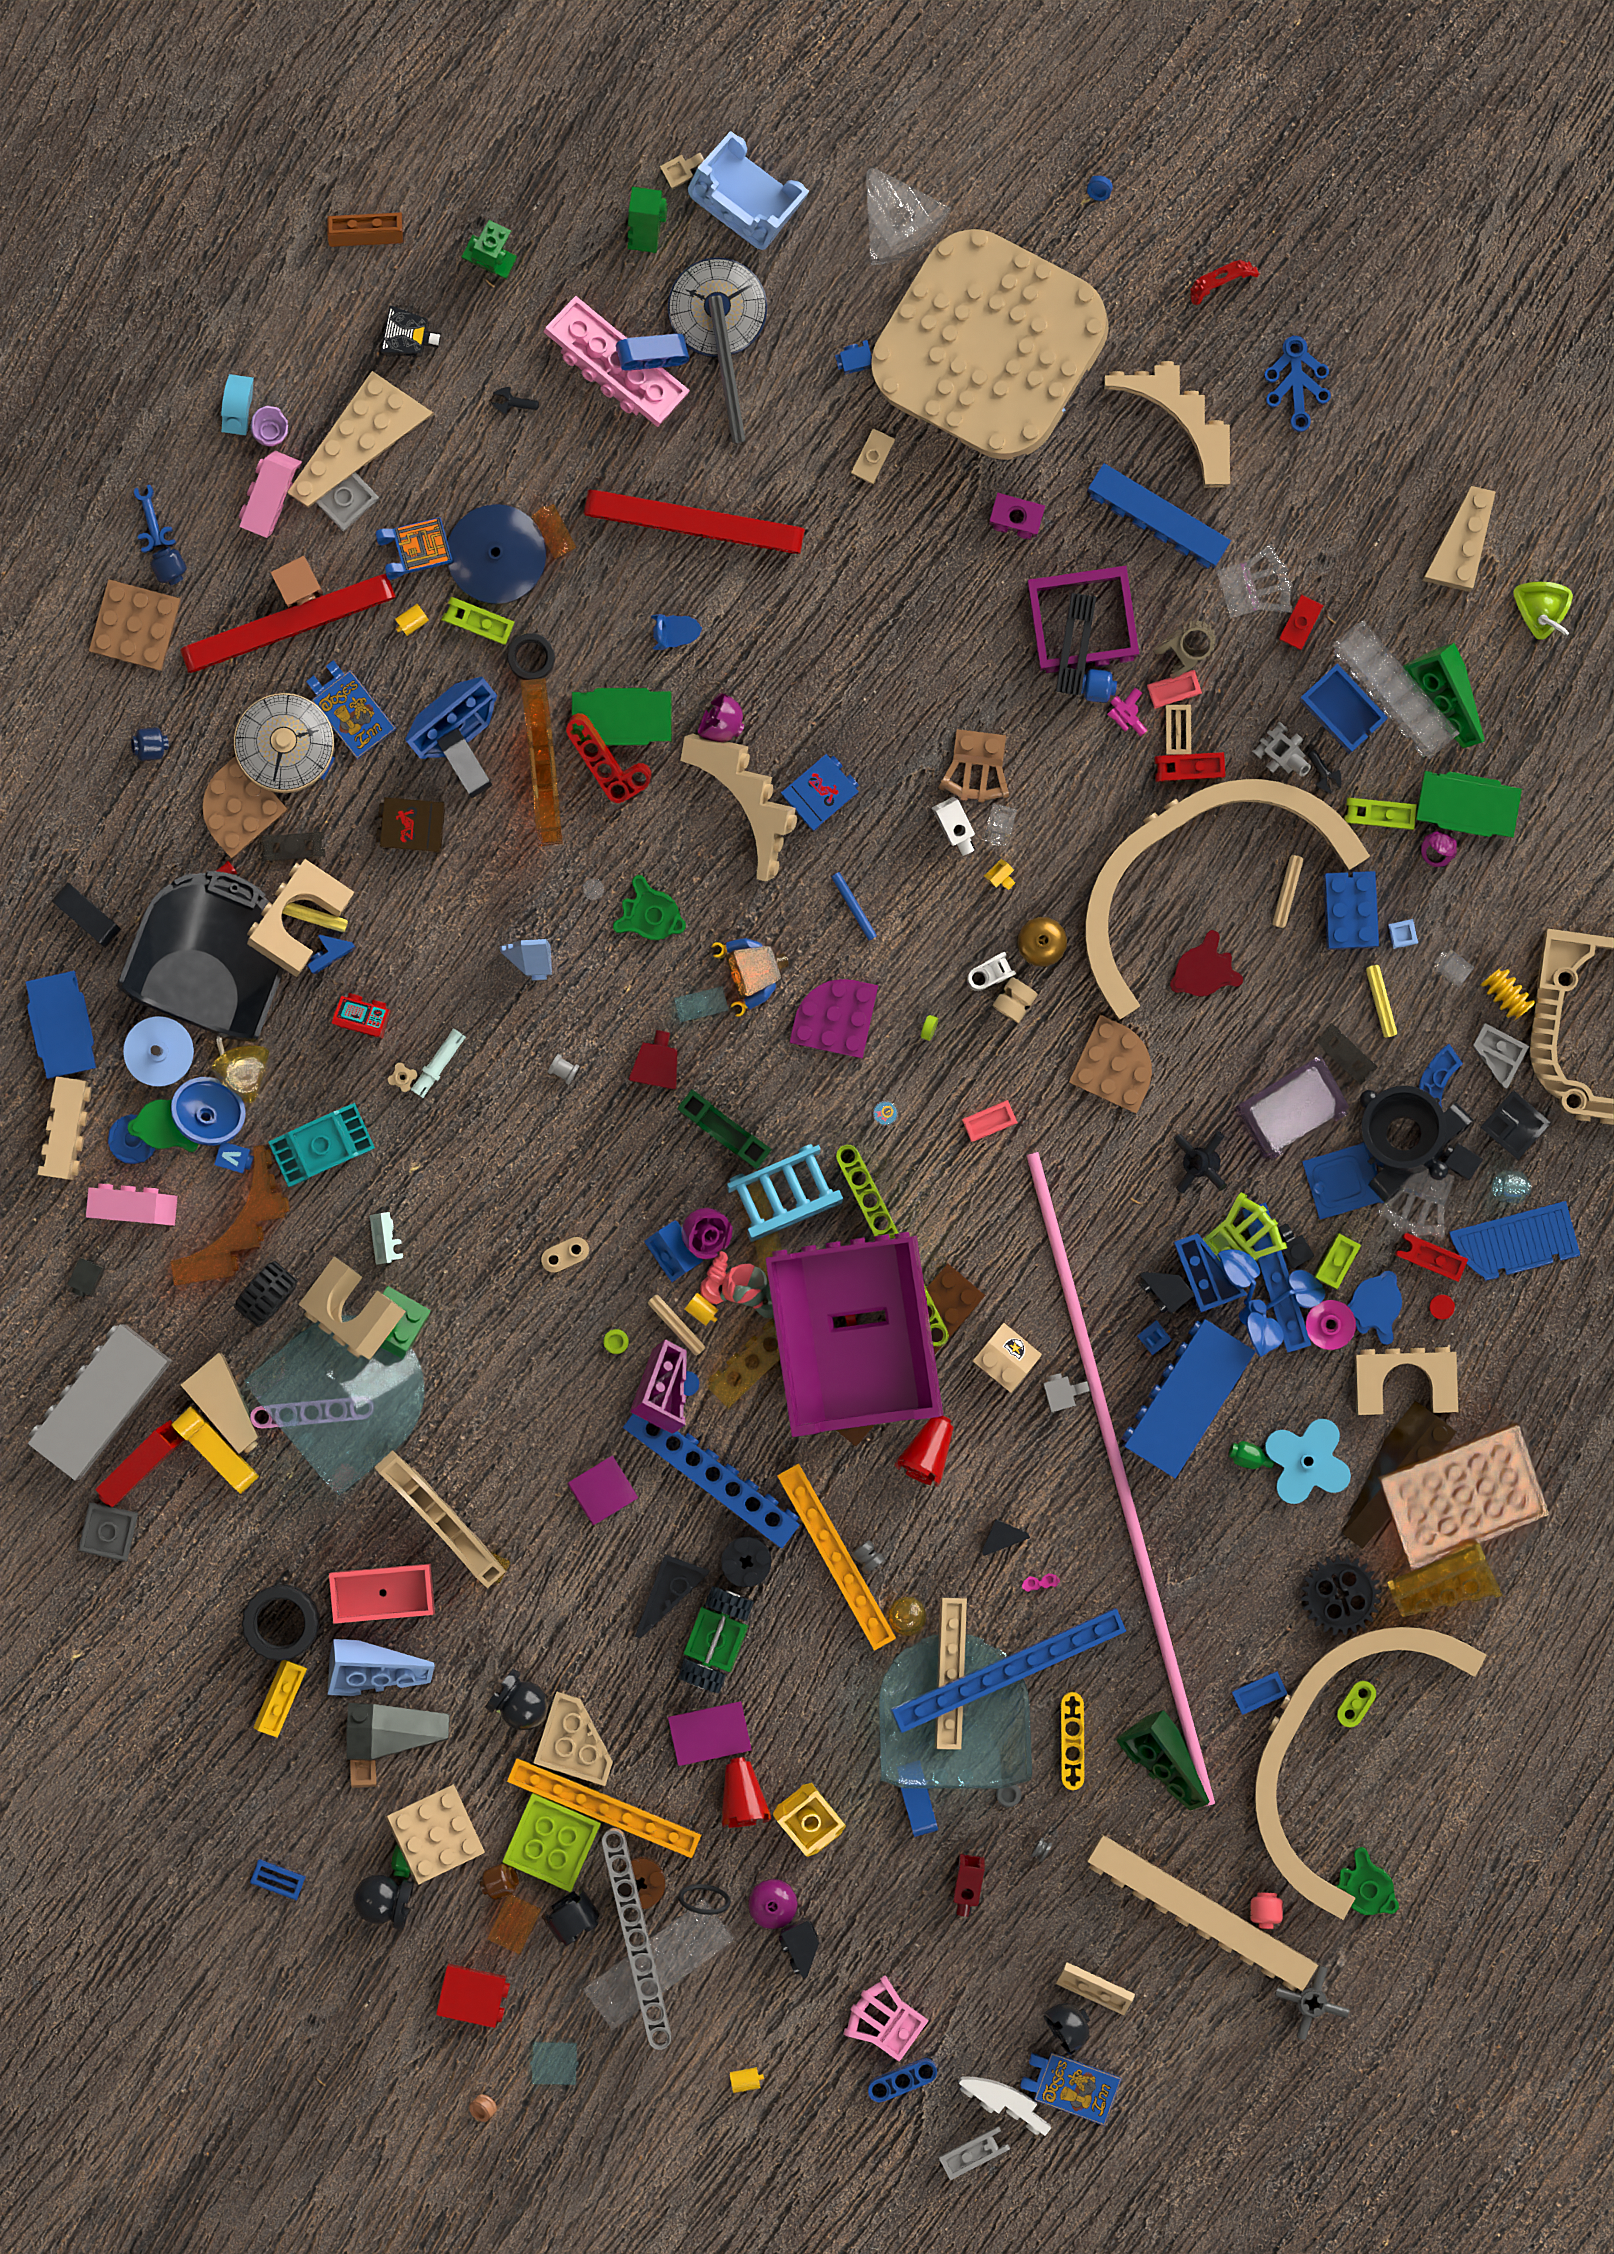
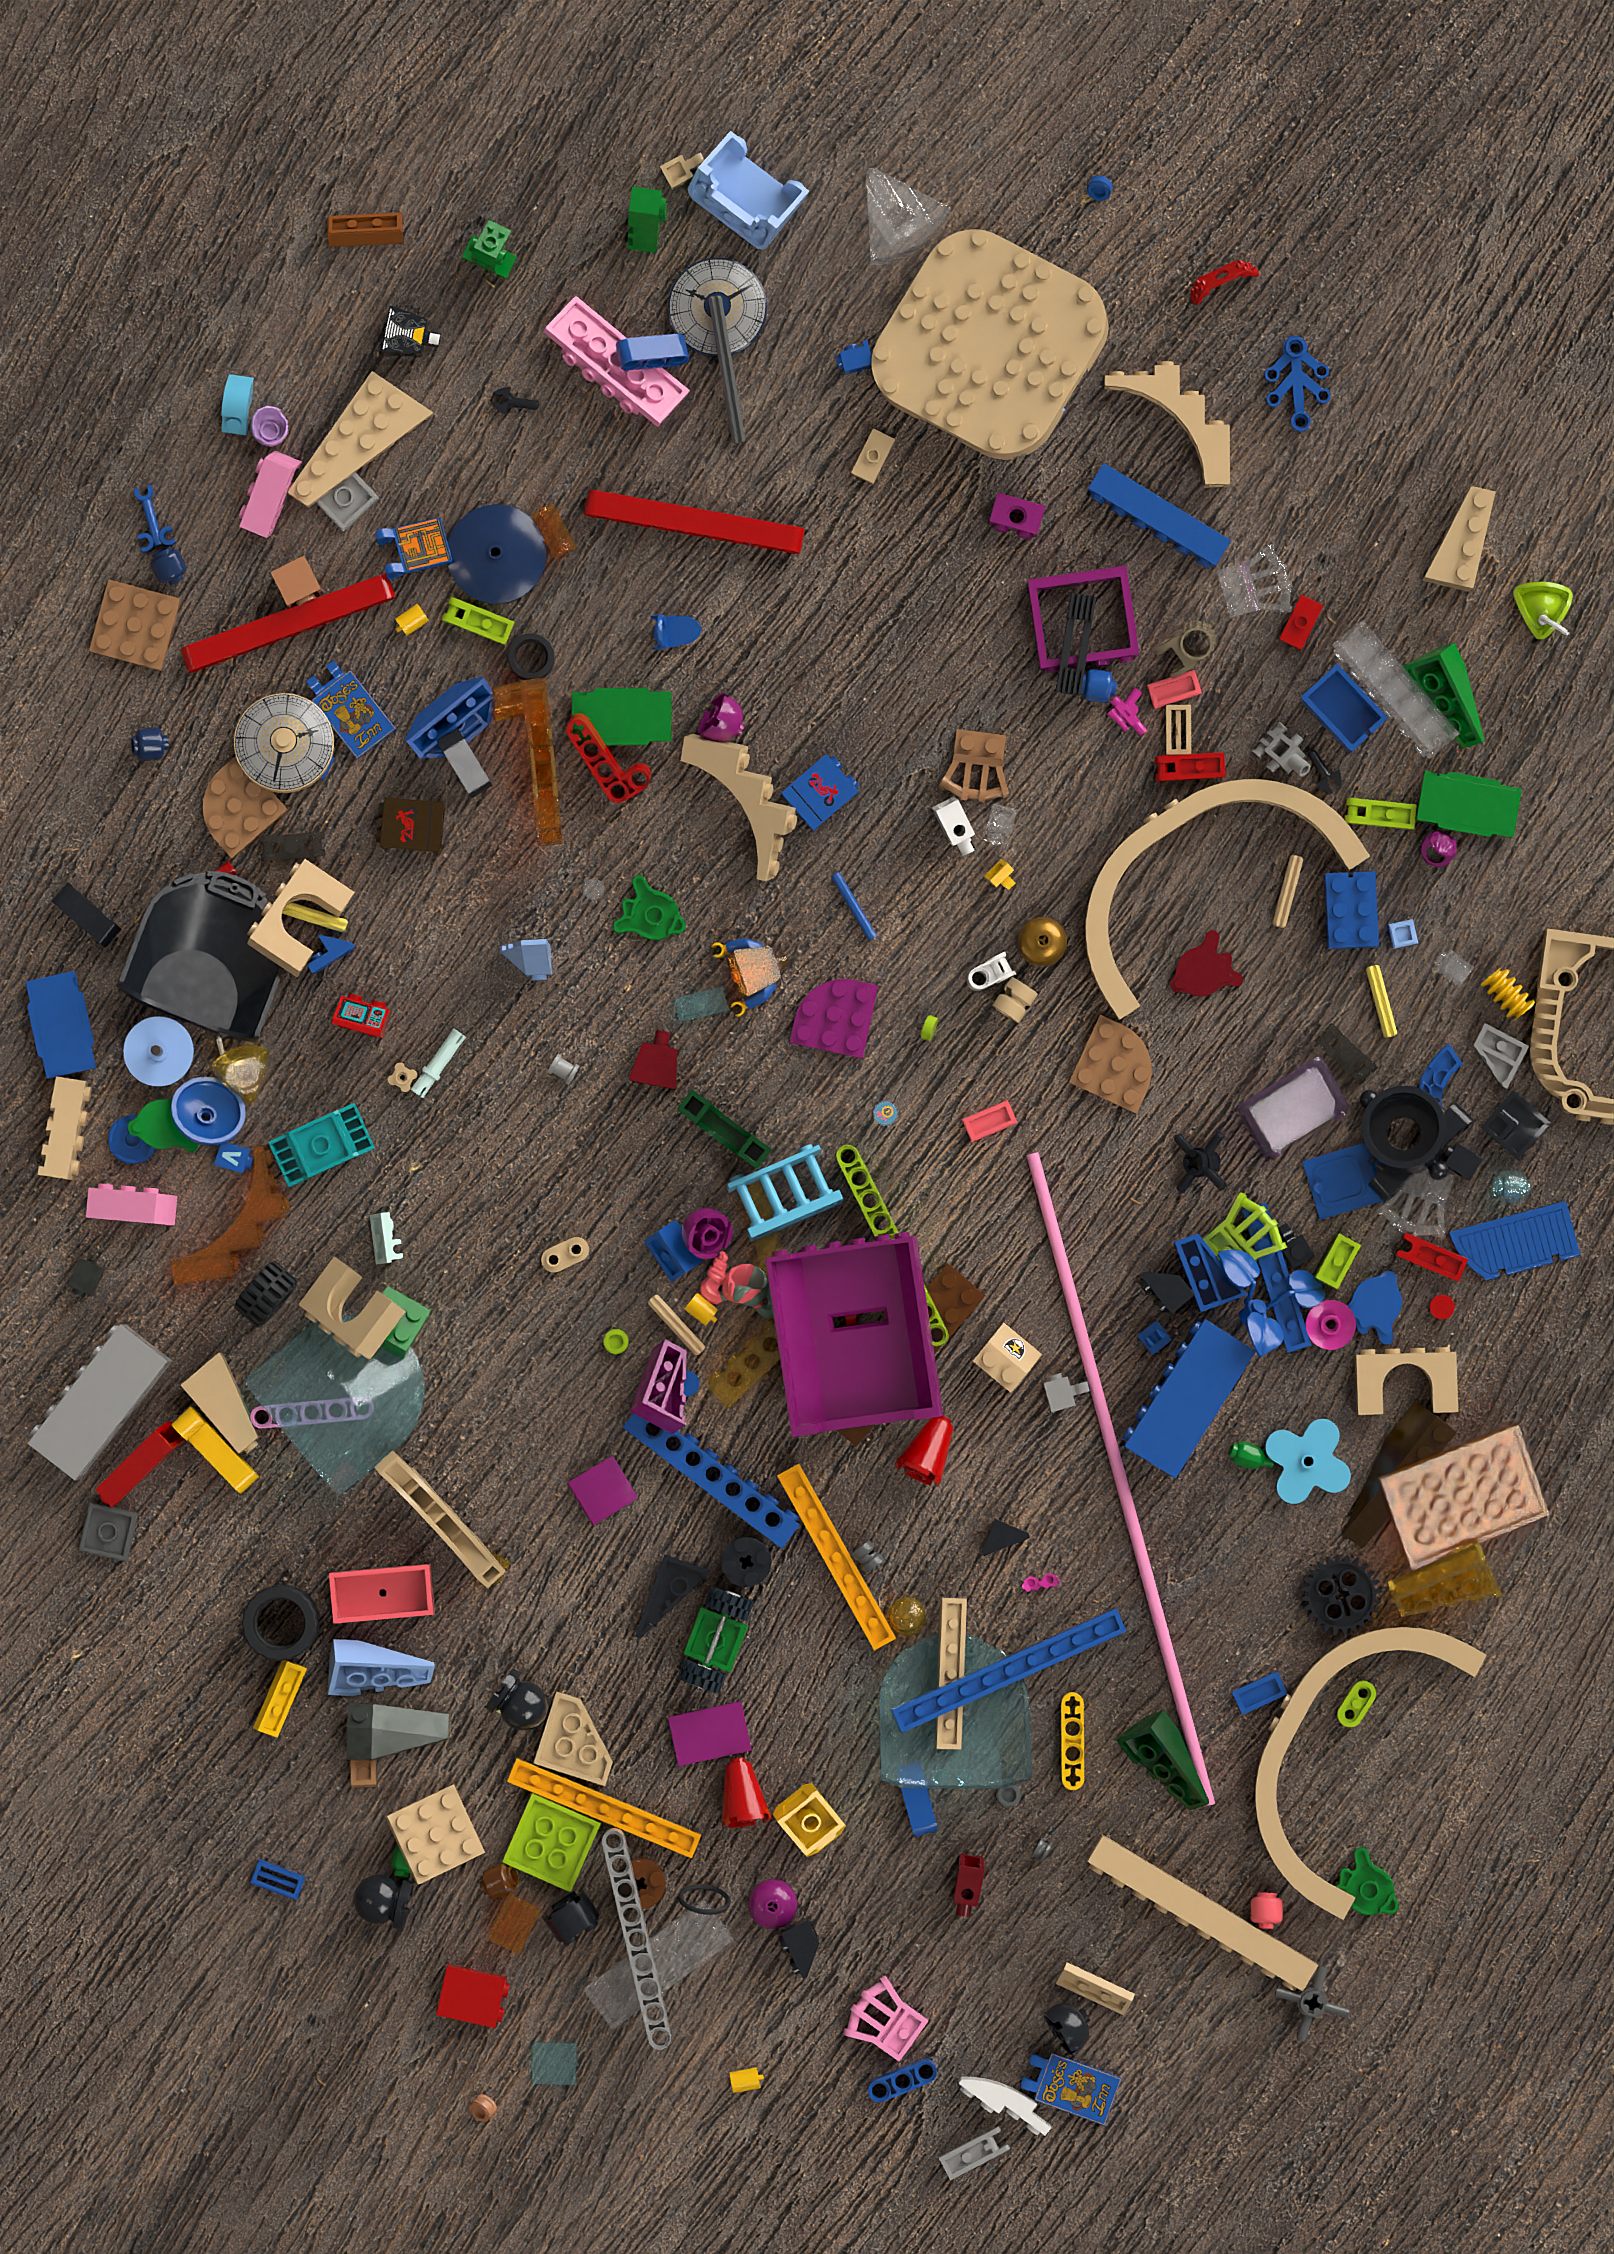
none -> clear orange plate [492,678,542,722]

